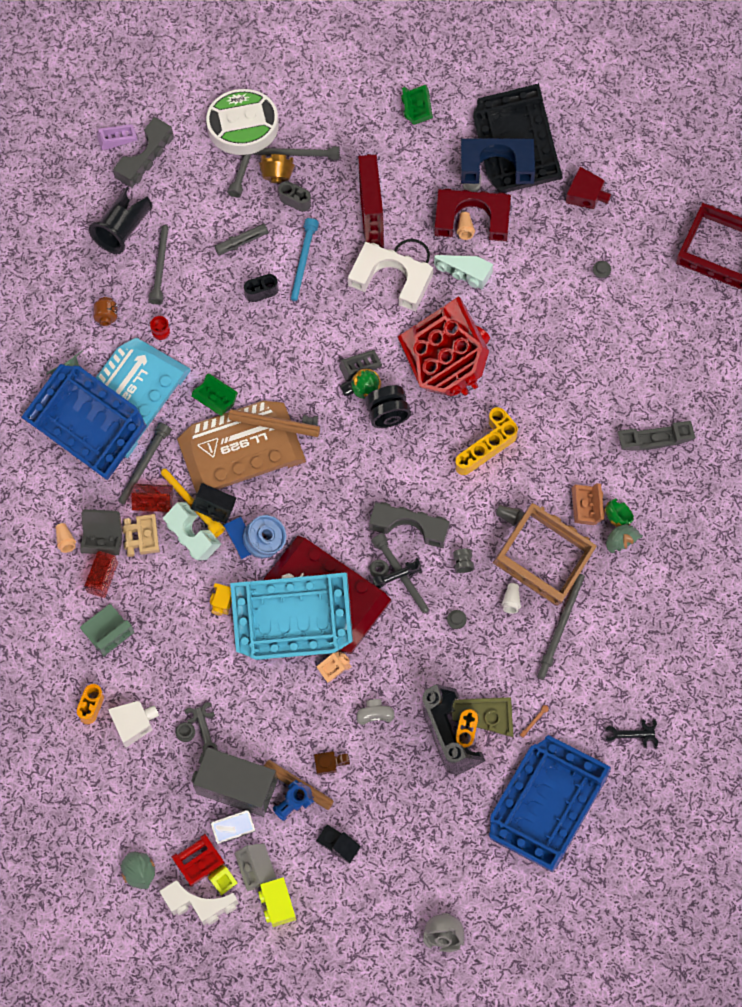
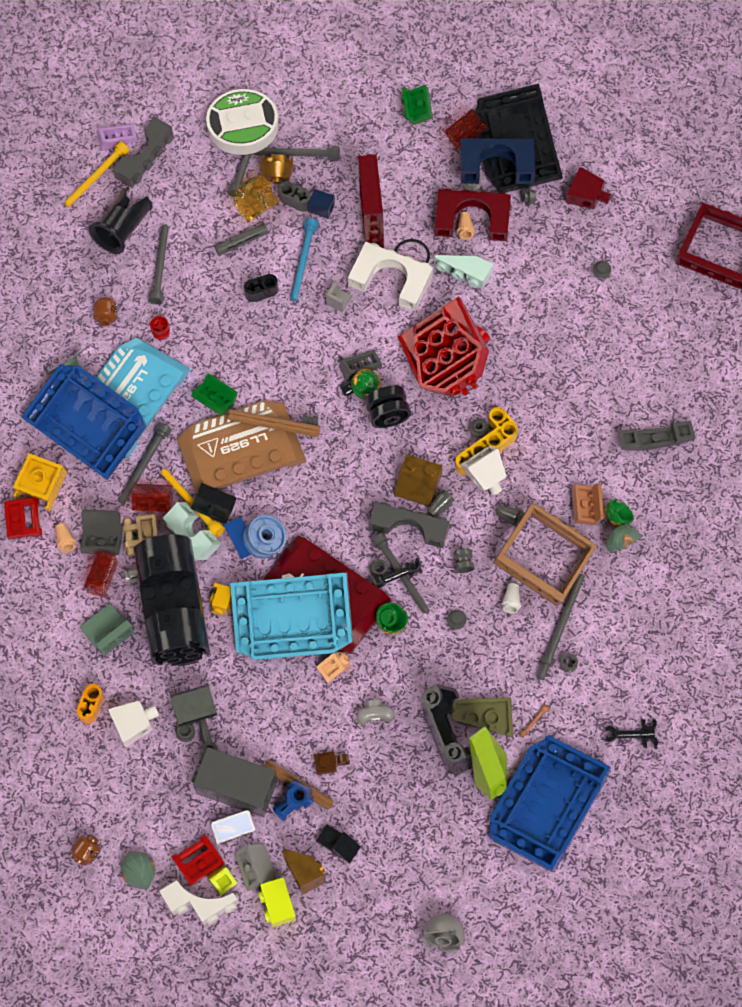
light orange beam [456,709,478,747] -> none
none -> red plate [4,497,42,540]
none -> yellow piece [13,453,68,512]
none -> yellow piece [65,141,130,207]
none -> dark orange head [71,834,101,866]
none -> light grey bush [124,568,138,586]
none -> black cylinder [134,534,210,666]
none -> pearl dark grey slope [170,684,217,727]
none -> clear yellow brick [235,175,279,223]
none -> pearl gold slope [282,849,326,895]
none -> dark blue panel [308,189,335,219]
none -> light grey panel [326,281,352,313]
none -> green hair [376,603,408,634]
none -> pearl gold slope [394,454,443,507]
none -> dark grey cone [427,490,455,518]
none -> clear red brick [444,109,488,150]
none -> white torso [460,446,506,495]
none -> dark grey plate [469,419,488,437]
none -> lime wedge [469,727,508,800]
none -> dark grey plate [522,188,536,206]
none -> dark grey bush [560,653,578,673]

